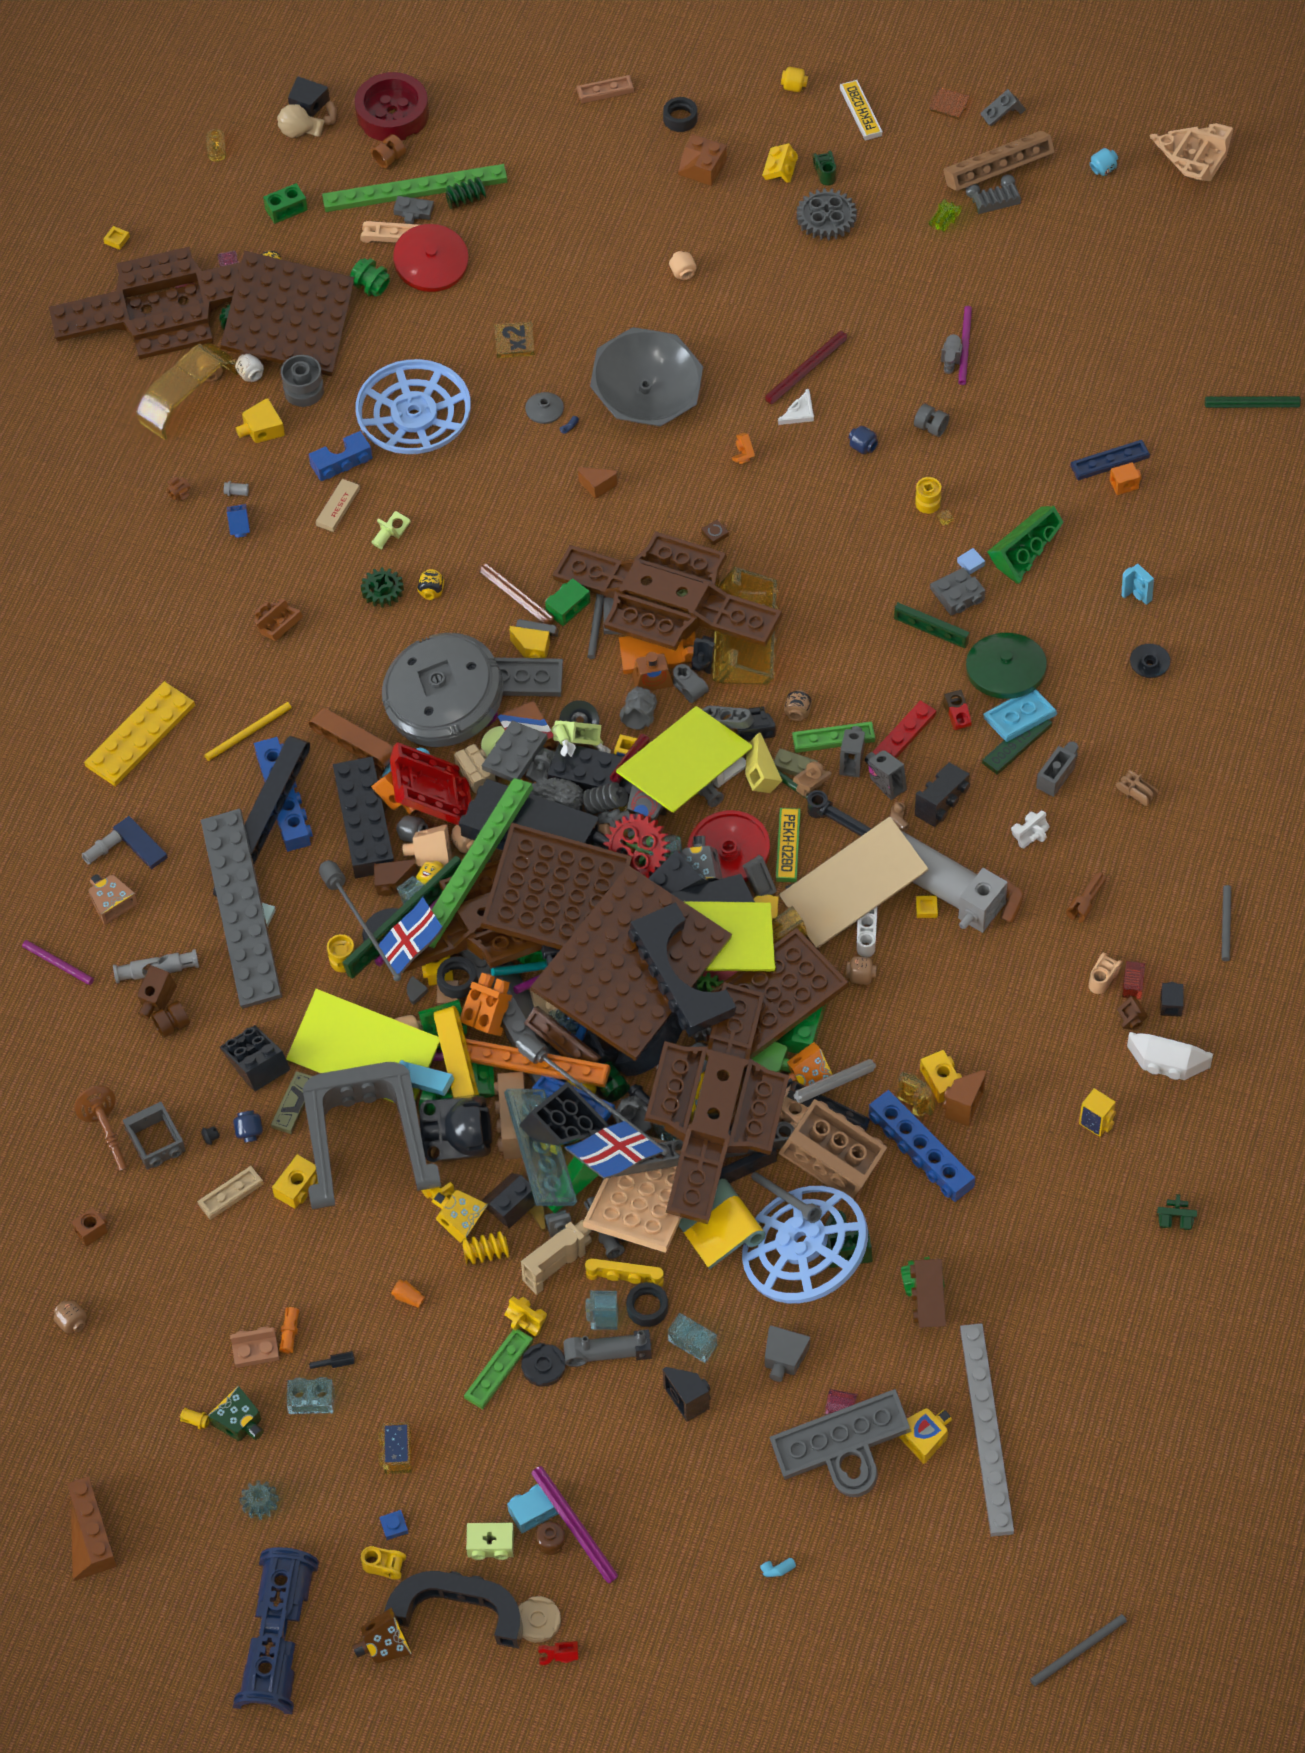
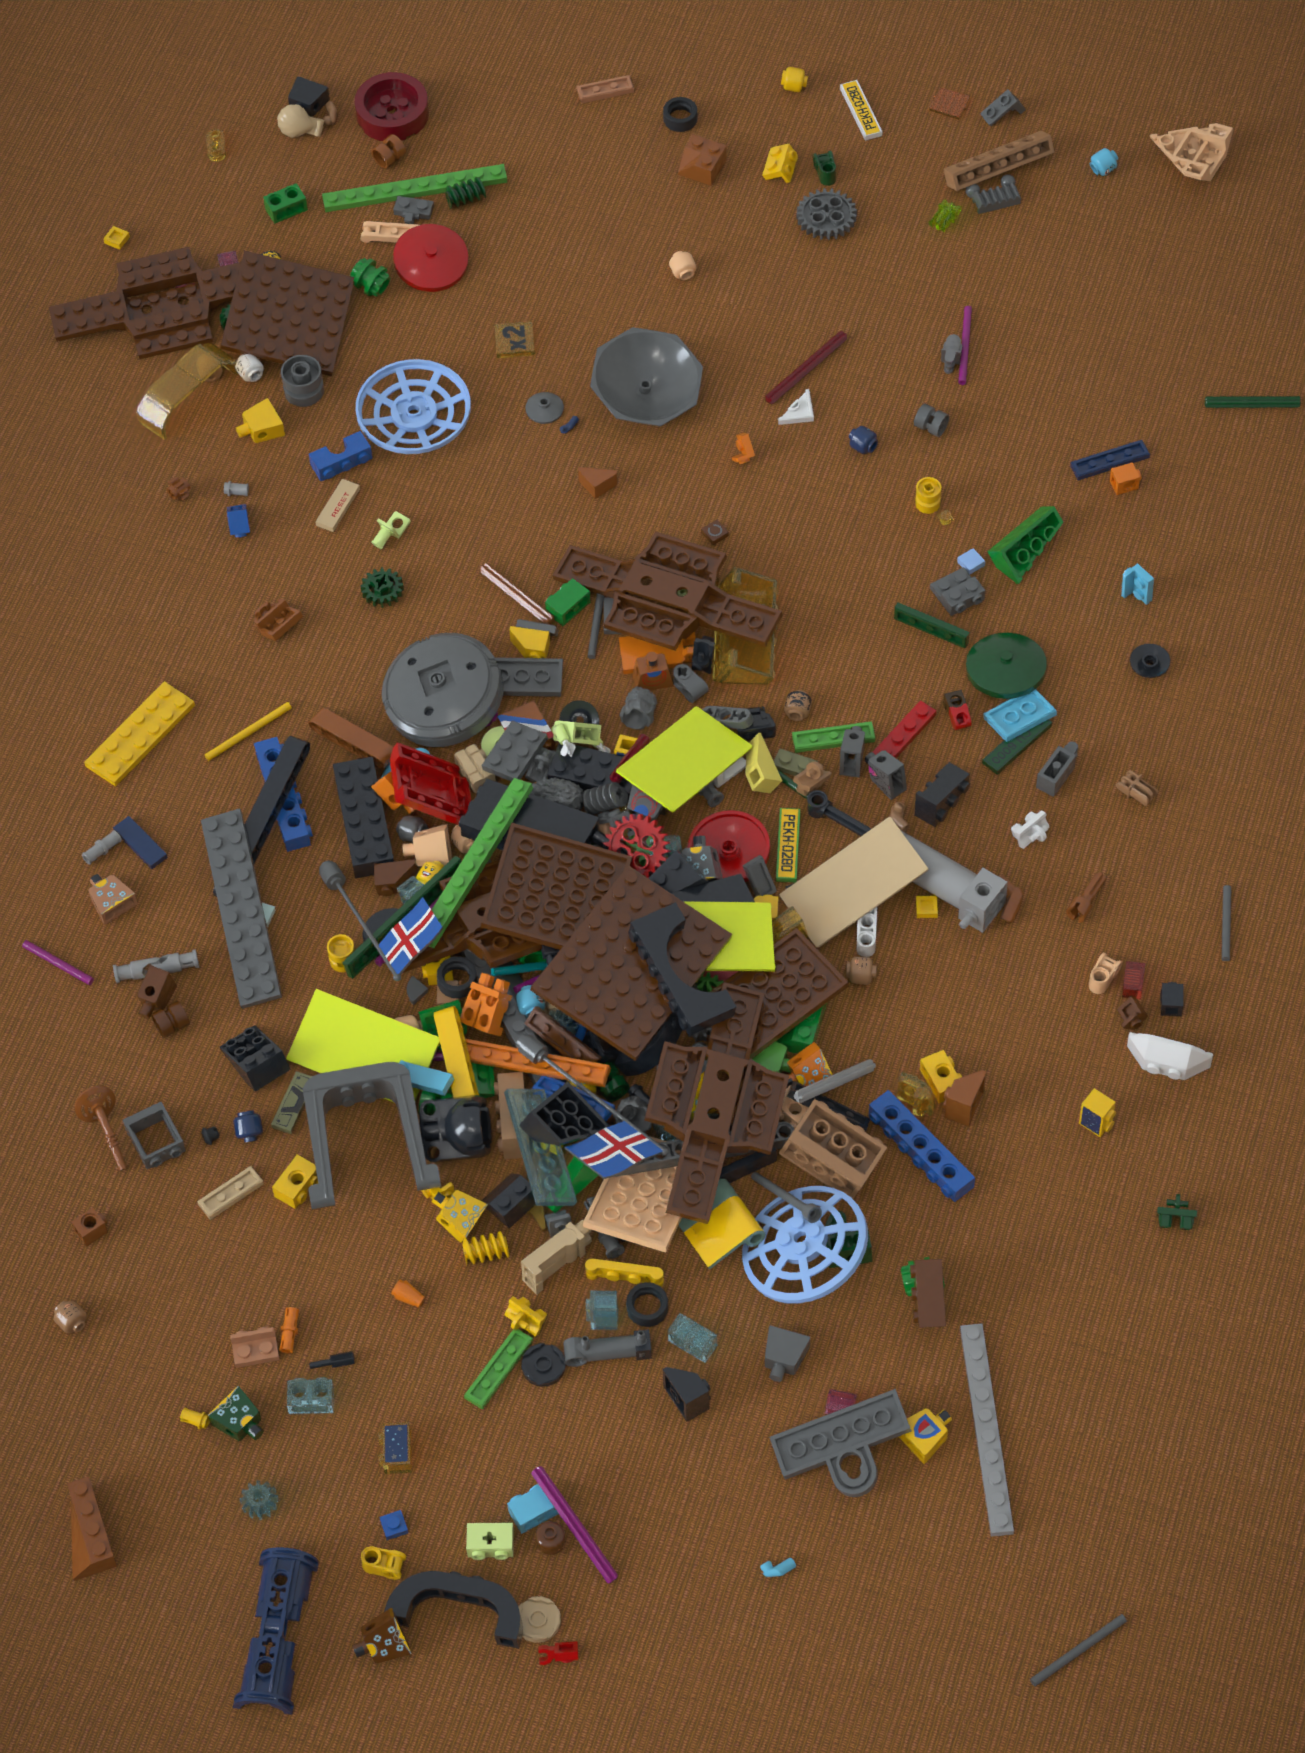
head [417,569,444,600] -> none
none -> medium azure head [516,985,546,1018]

